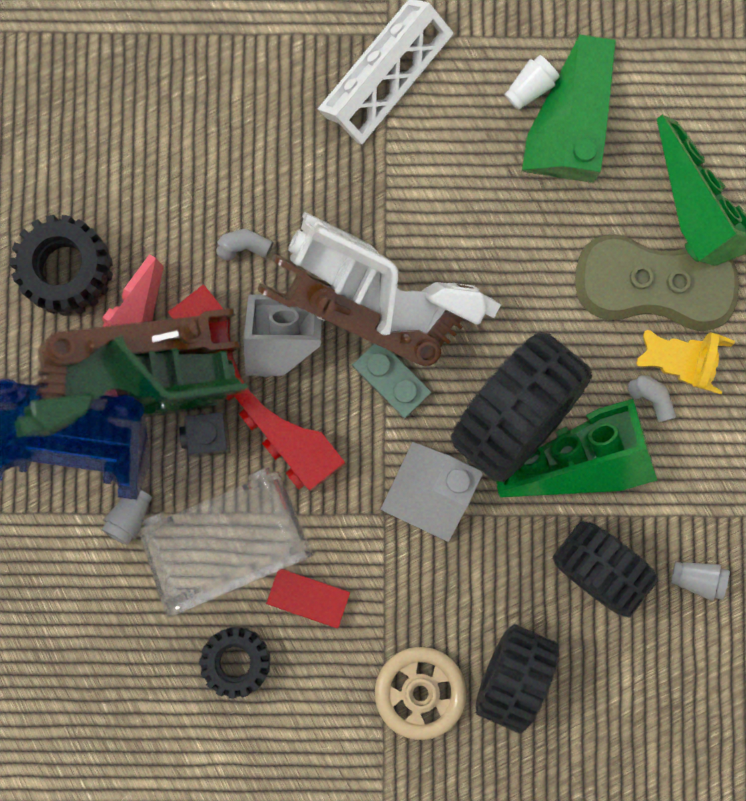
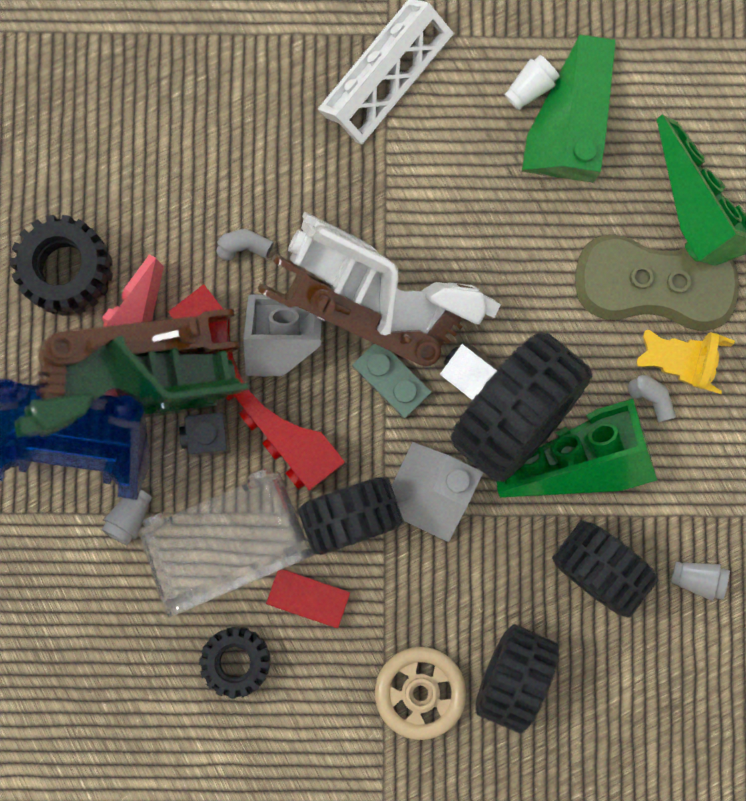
none -> black tyre [297,477,404,555]
none -> brick [440,344,499,399]

